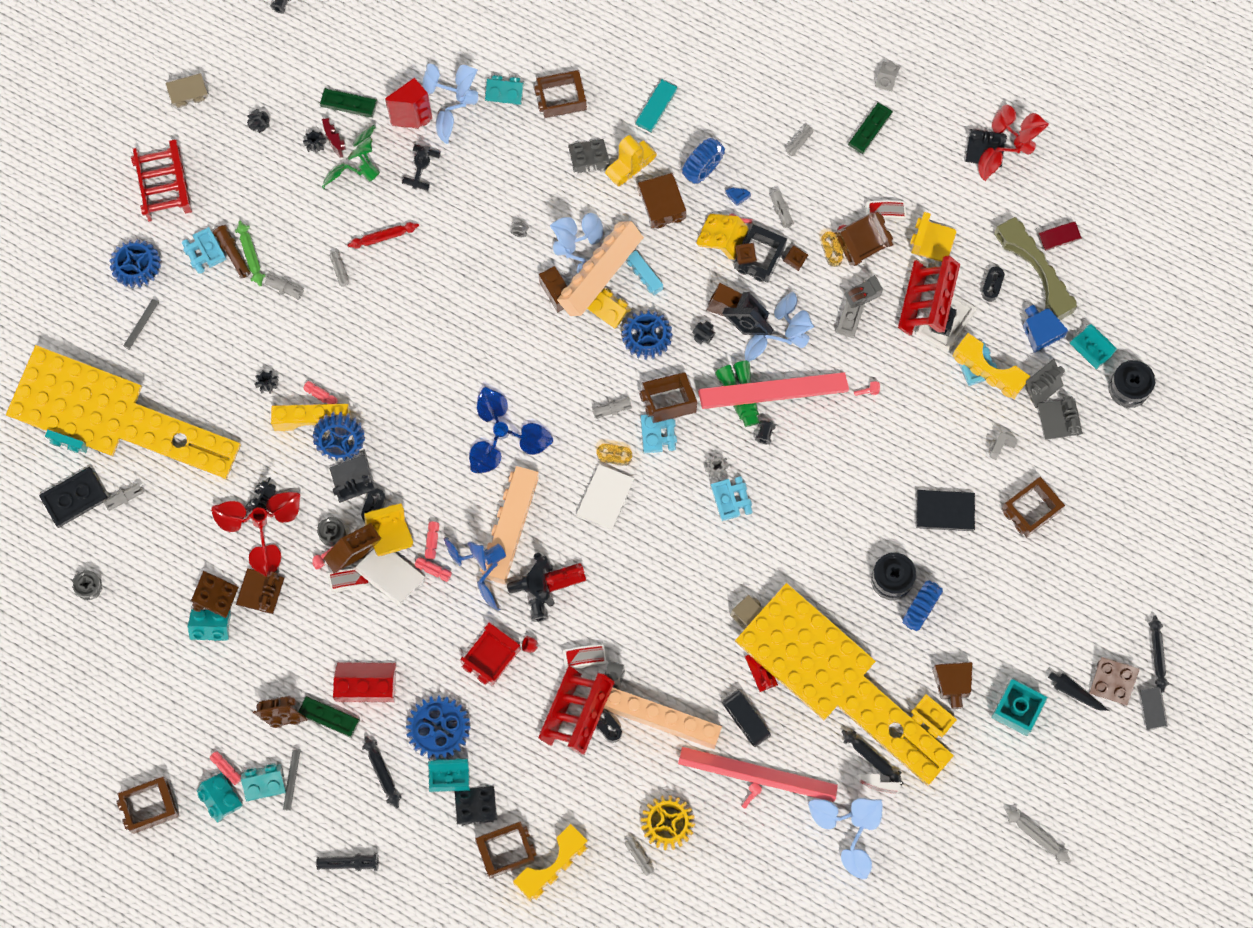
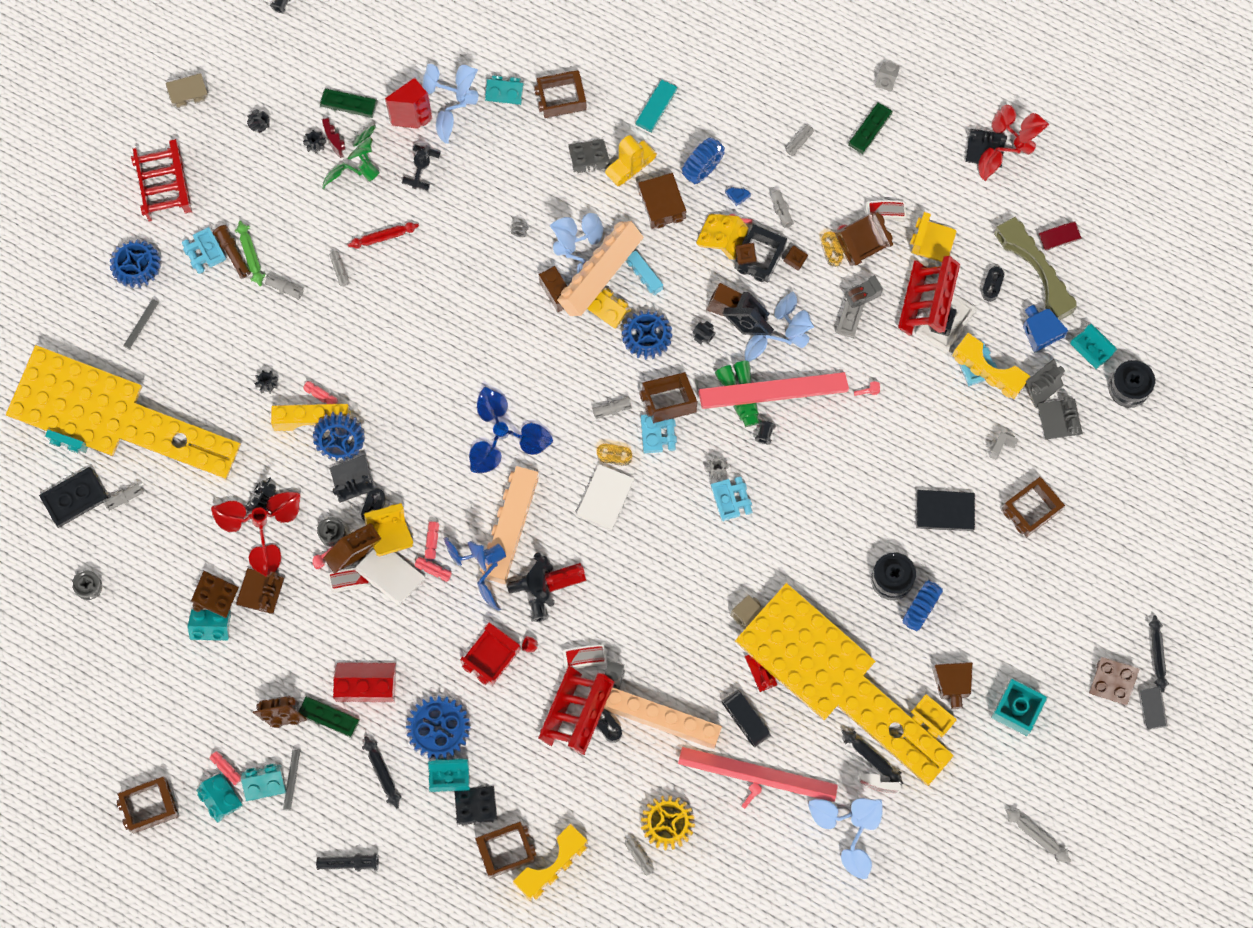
black bar [1048,672,1109,711] -> none

